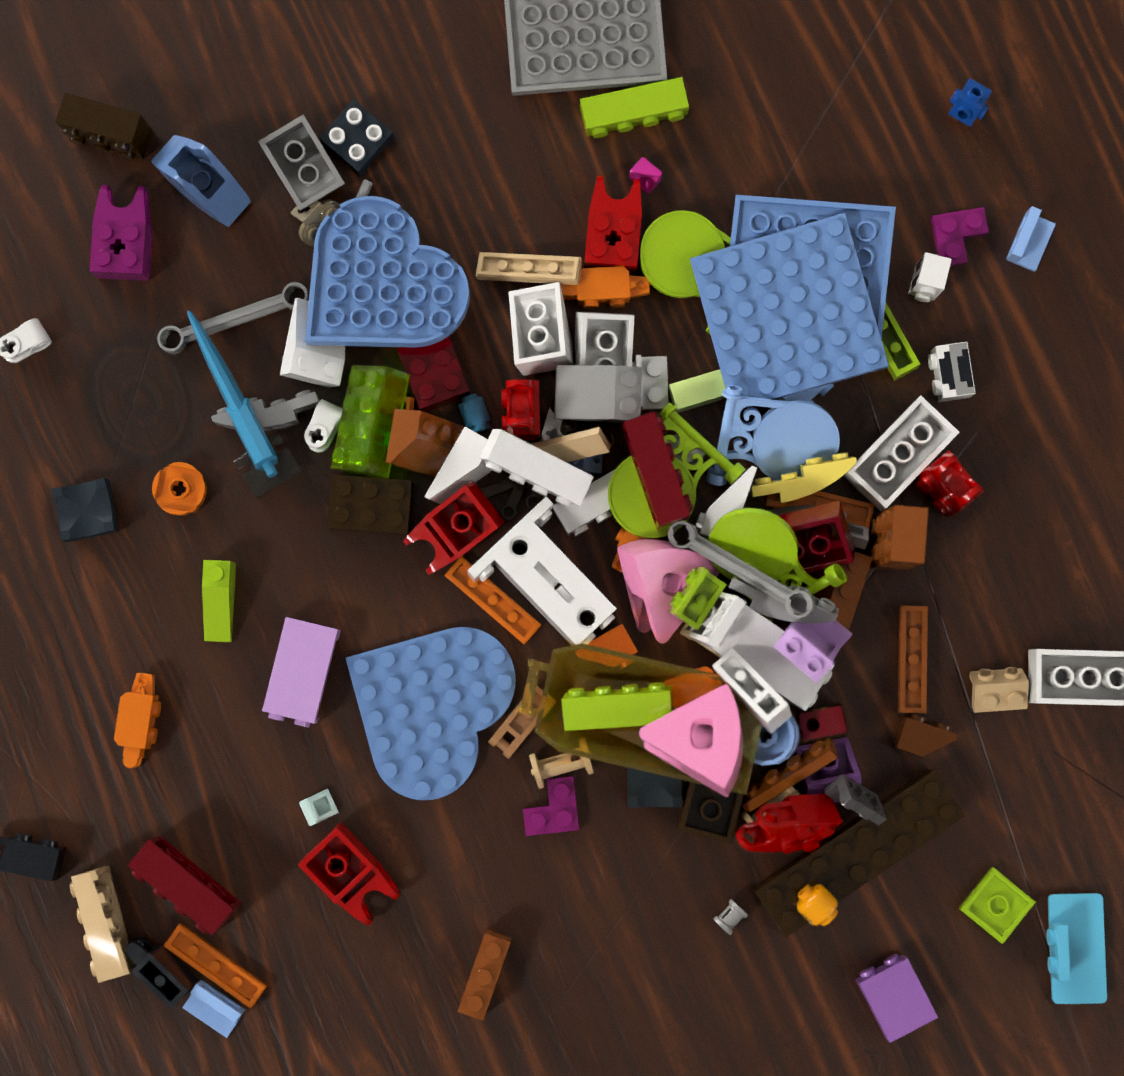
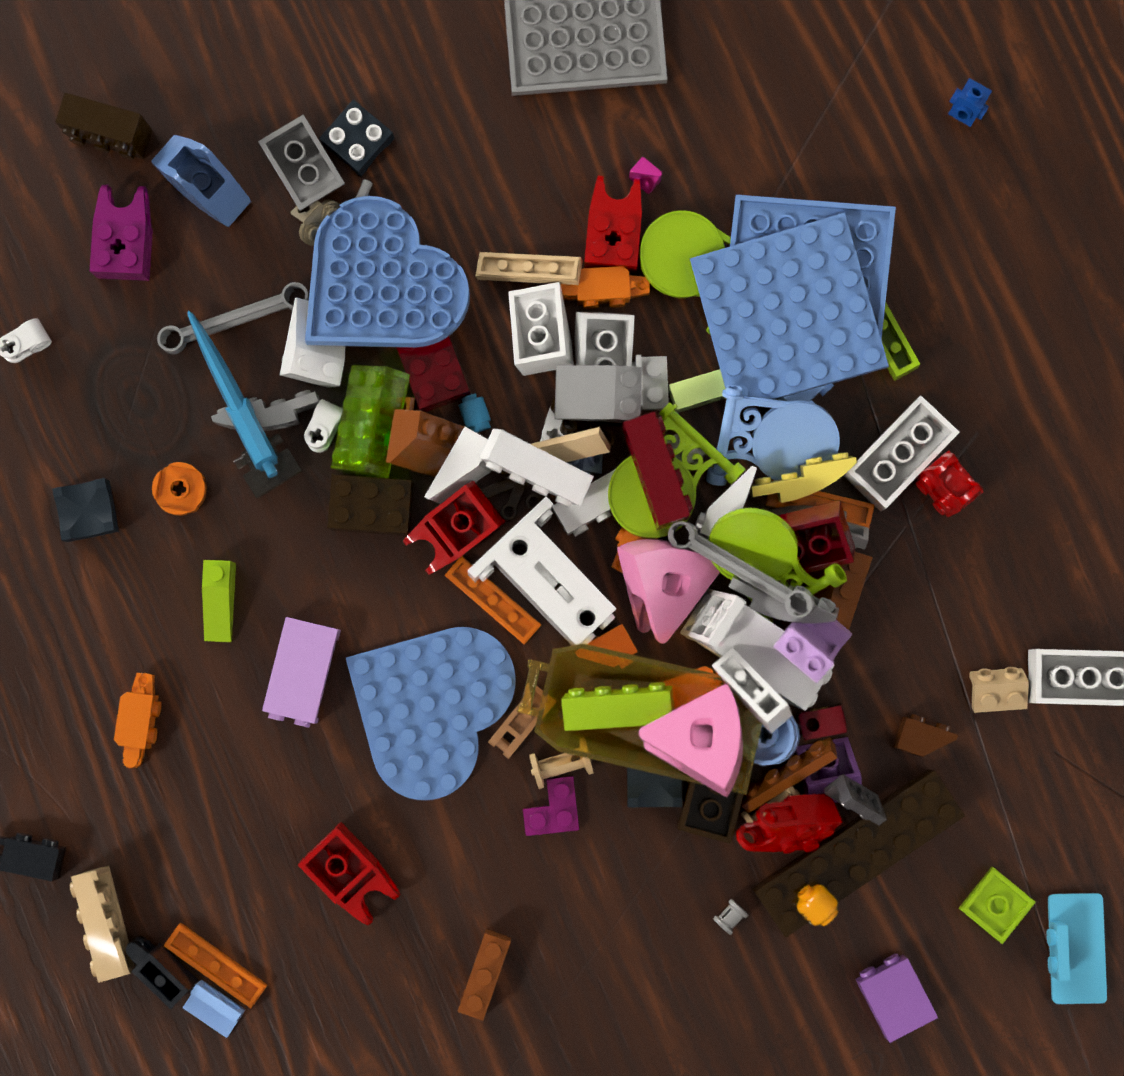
dark red brick [127,835,242,935] -> none
light aqua slope [299,789,339,826] -> none
red brick [501,380,541,442] -> none
lime brick [580,77,689,138] -> none
lime bracket [669,566,727,630] -> none
dark orange brick [869,505,928,571] -> none
dark orange plate [898,606,928,713] -> none
white brick [908,252,952,302] -> none
brick [928,342,976,402] -> none
magenta plate [931,207,989,267] -> none
light blue panel [1006,206,1055,272] -> none

